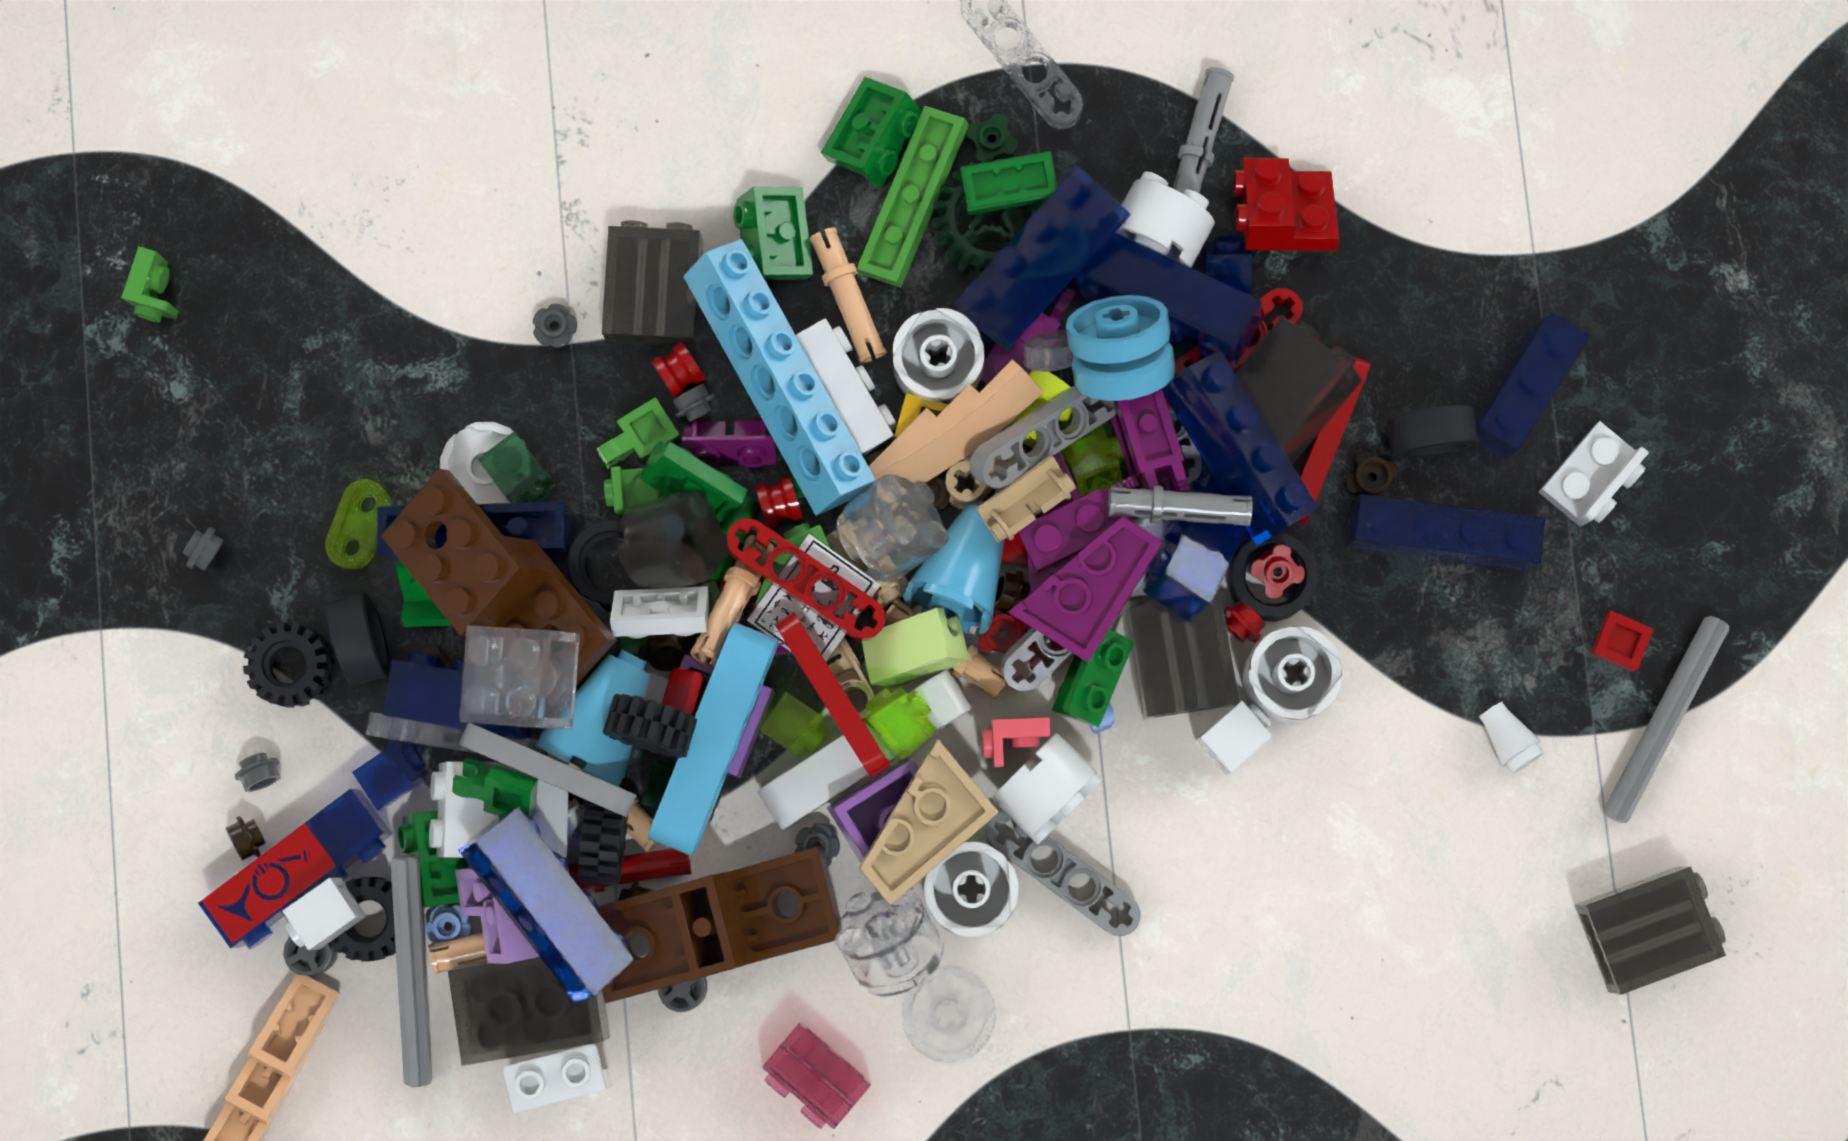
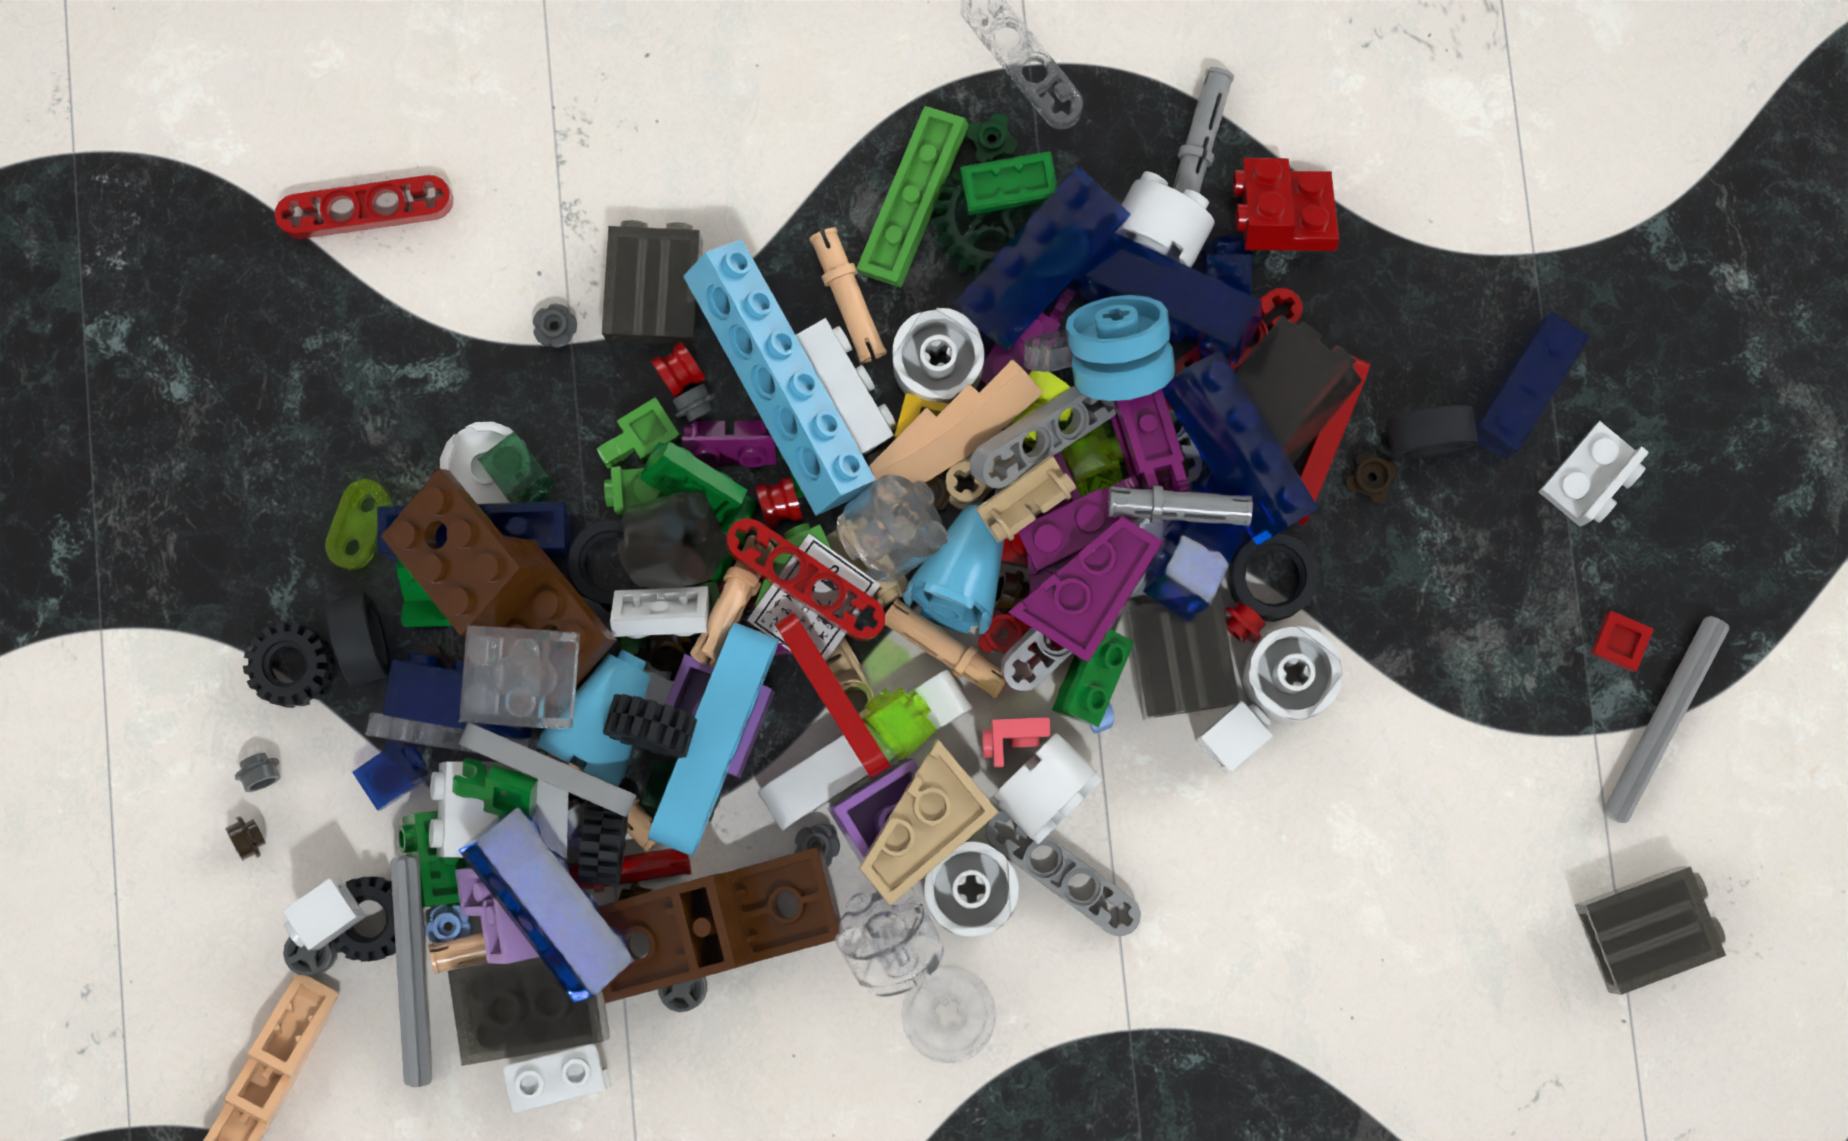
bright green bracket [121,246,179,322] -> none
dark grey plate [183,527,224,571] -> none
brick [198,788,393,950] -> none
red slope [661,668,706,717] -> none
bracket [733,186,813,280] -> none
clear neon green brick [759,691,828,759] -> none
clear pink brick [762,1021,871,1129] -> none
green bracket [821,77,922,188] -> none
yellowish green hinge [861,608,972,688] -> none
red plate [1250,544,1305,599] -> none
clear blue brick [1347,494,1546,570] -> none
white cone [1479,702,1544,773] -> none
none -> red beam [275,175,454,239]

